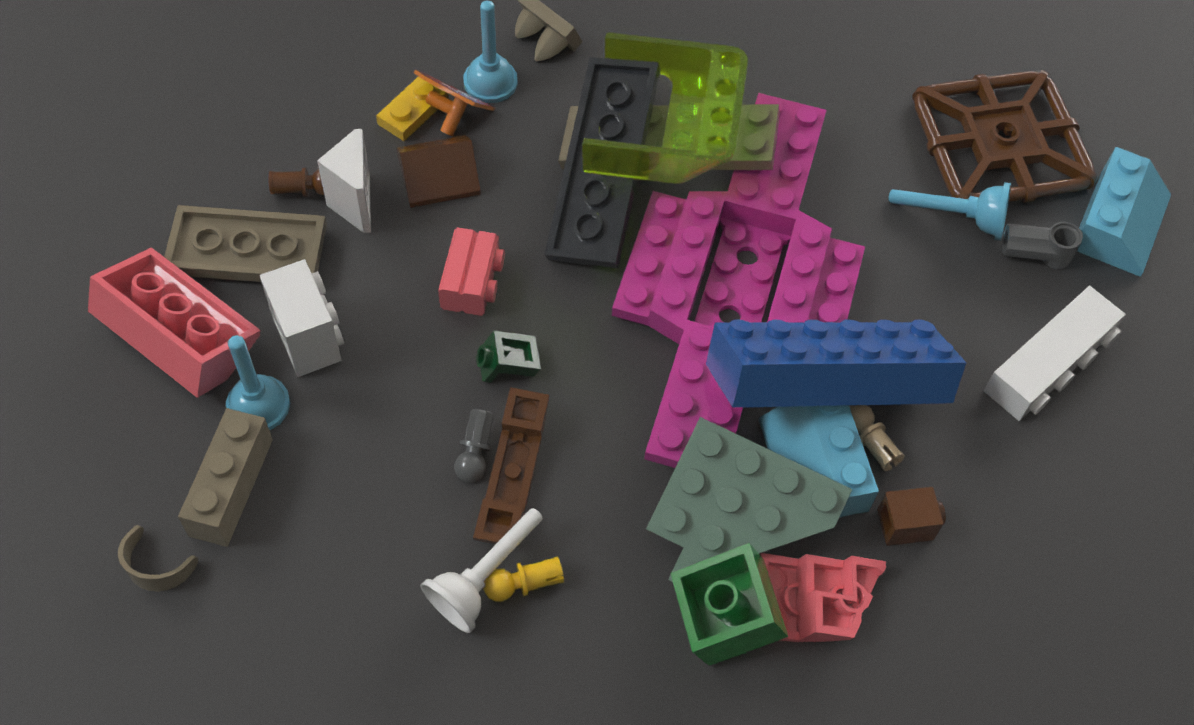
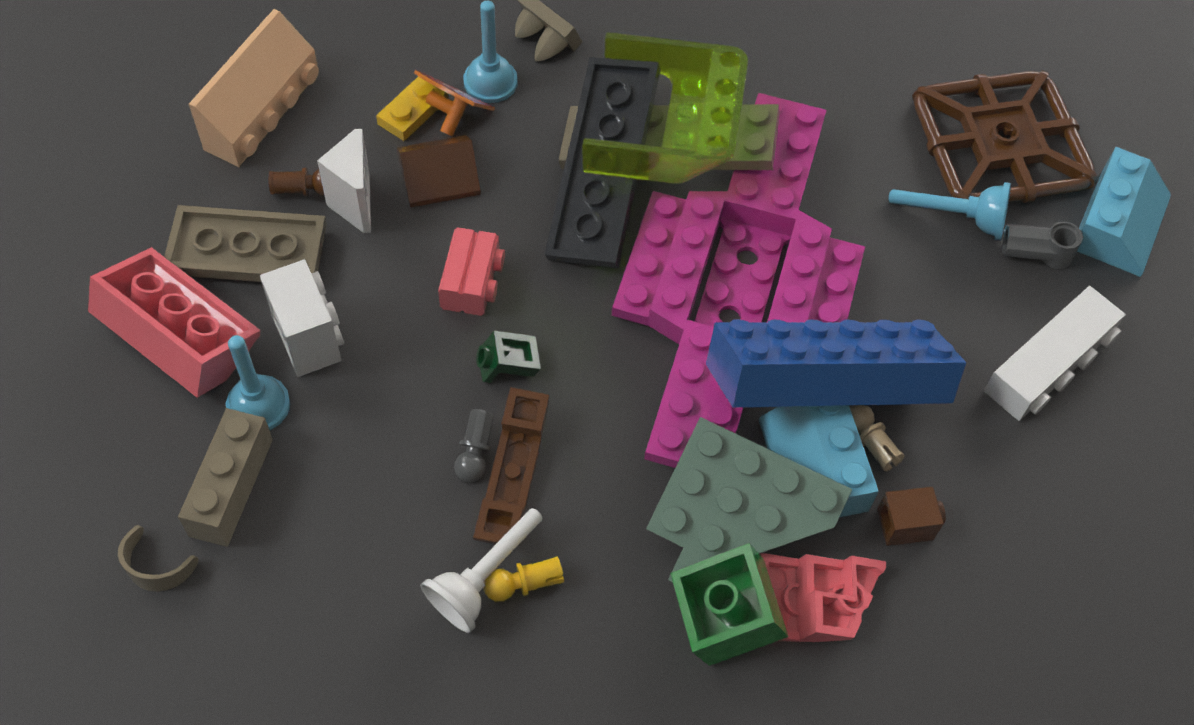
none -> light nougat slope [189,9,319,167]

